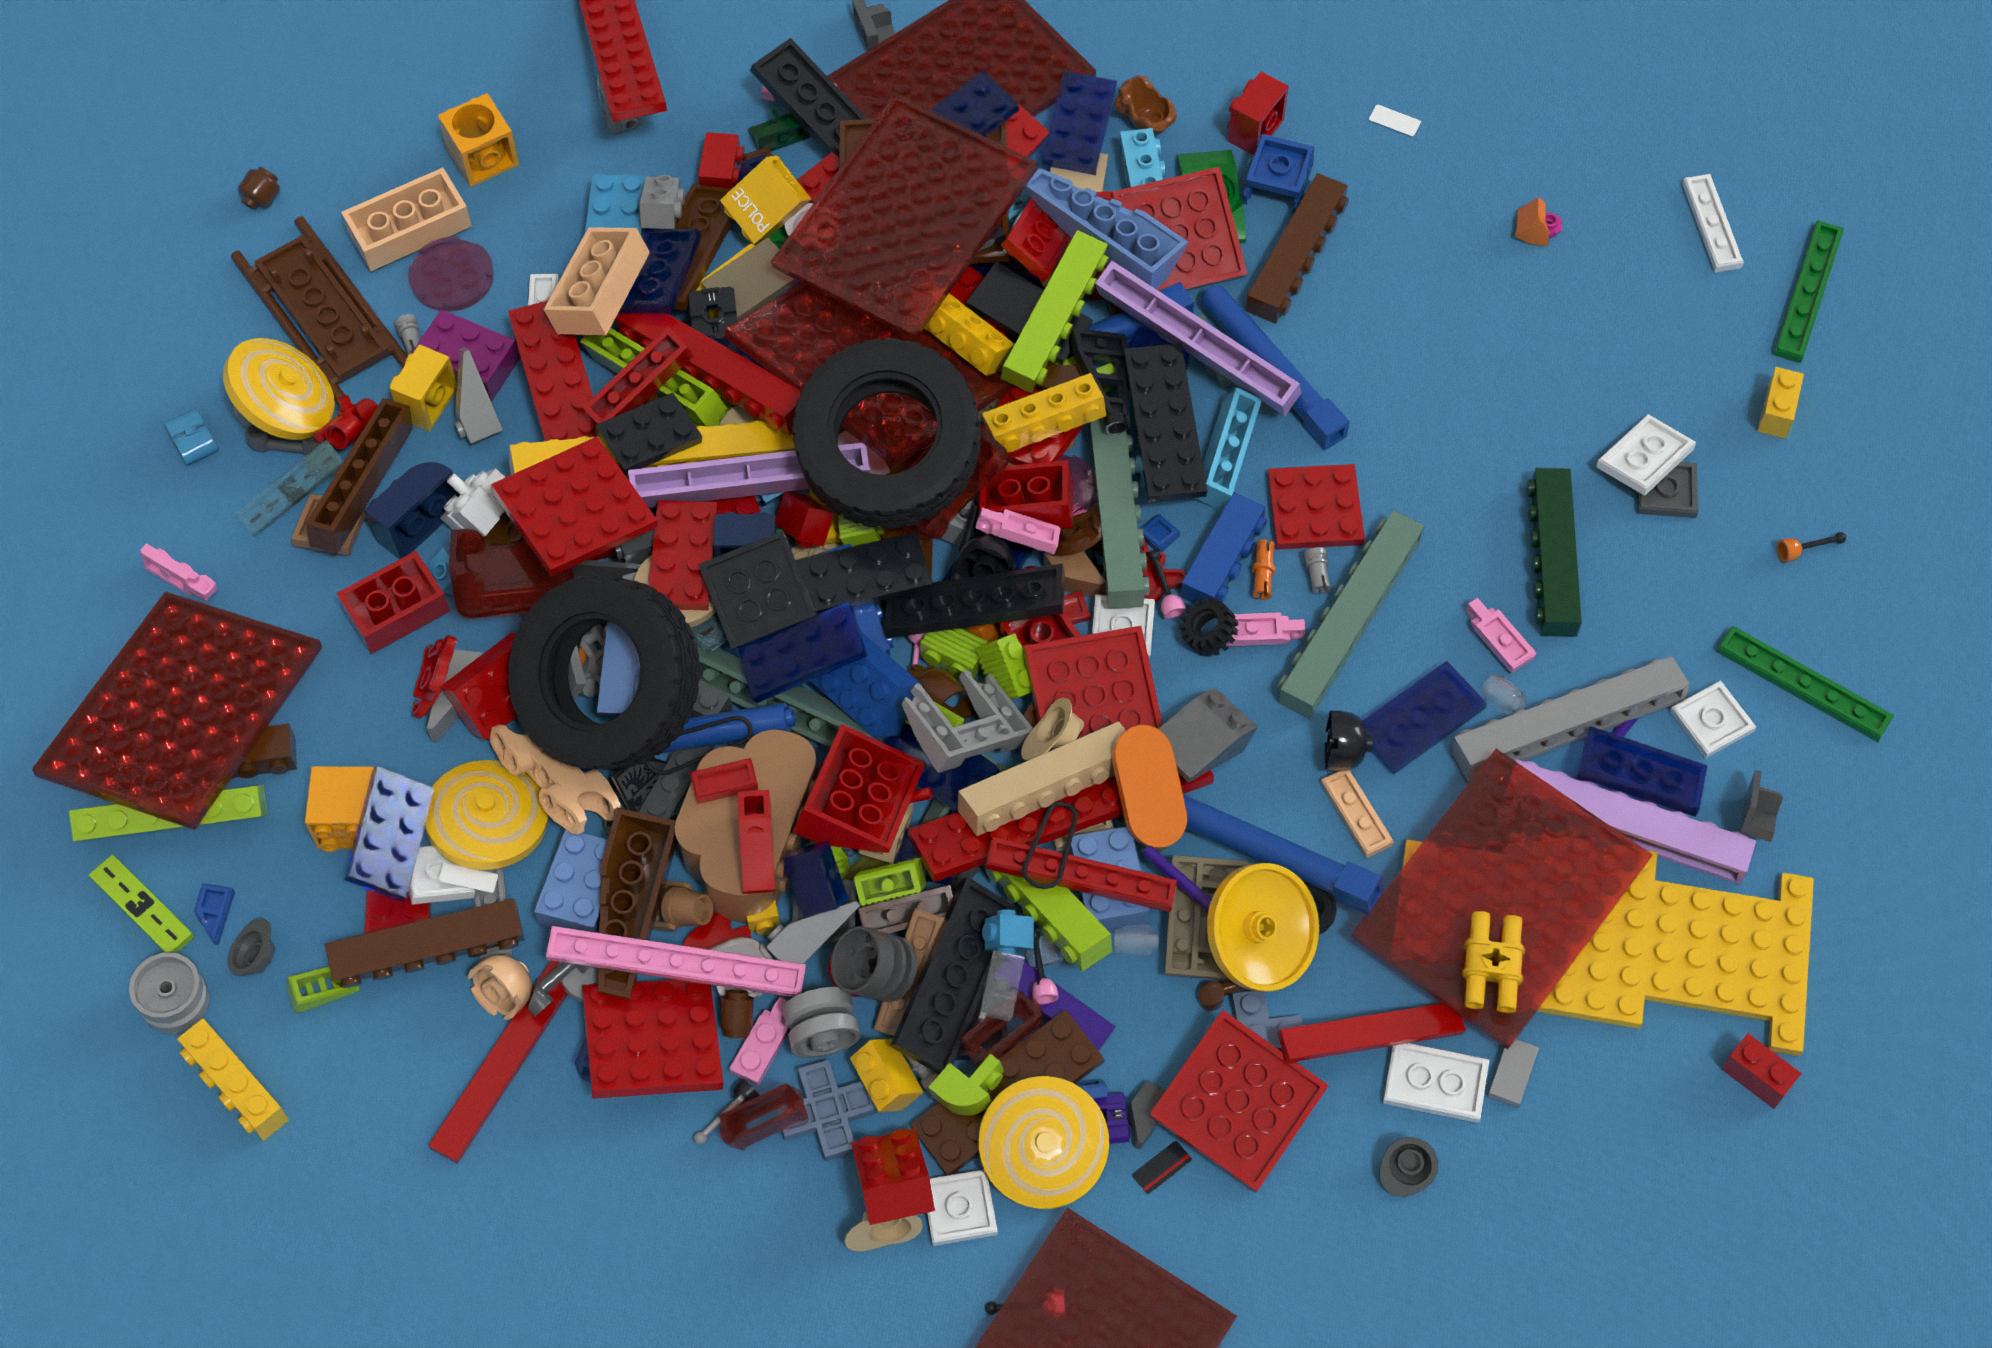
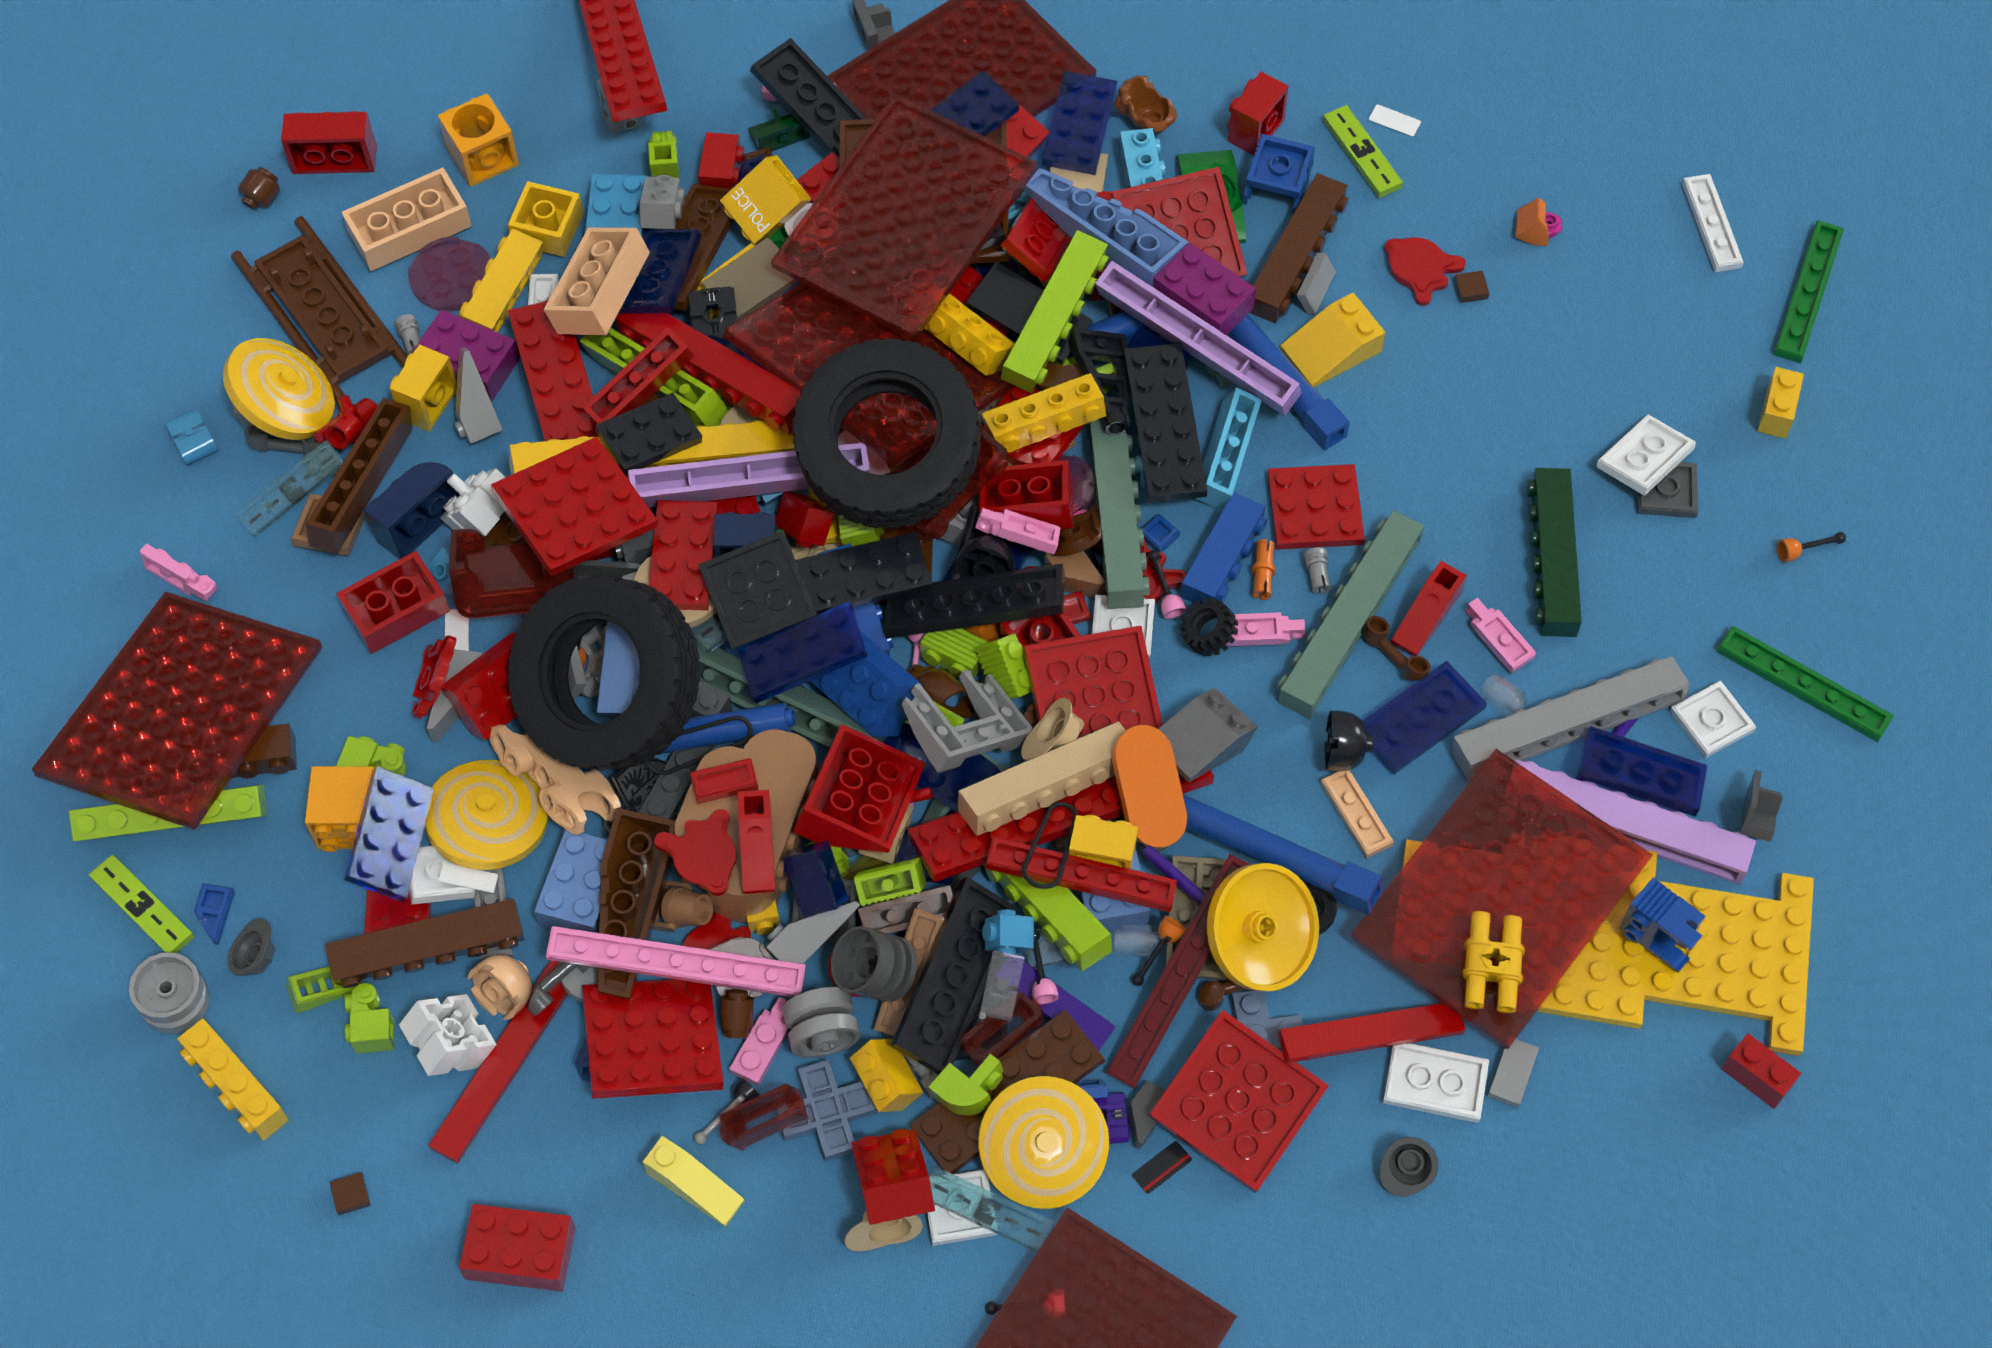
none -> red brick [281,111,377,174]
none -> reddish brown tile [330,1172,371,1215]
none -> lime brick [336,736,407,780]
none -> lime brick [345,983,395,1054]
none -> white brick [399,994,497,1076]
none -> white sticker [445,608,469,651]
none -> yellow brick [459,228,543,333]
none -> red brick [459,1204,576,1292]
none -> yellow brick [508,181,584,257]
none -> light yellow slope [643,1136,745,1227]
none -> lime brick [648,130,680,182]
none -> red tile [654,809,737,896]
none -> clear light blue tile [929,1166,1054,1254]
none -> yellow piece [1069,815,1138,869]
none -> dark red tile [1106,854,1249,1090]
none -> hinge [1132,915,1186,986]
none -> magenta brick [1153,242,1256,335]
none -> yellow slope [1280,292,1386,388]
none -> light grey tile [1297,253,1336,314]
none -> lime tile [1322,105,1403,198]
none -> reddish brown bar [1364,616,1431,681]
none -> red tile [1384,237,1466,306]
none -> red slope [1391,561,1467,656]
none -> reddish brown tile [1454,270,1489,303]
none -> blue piece [1619,877,1706,973]

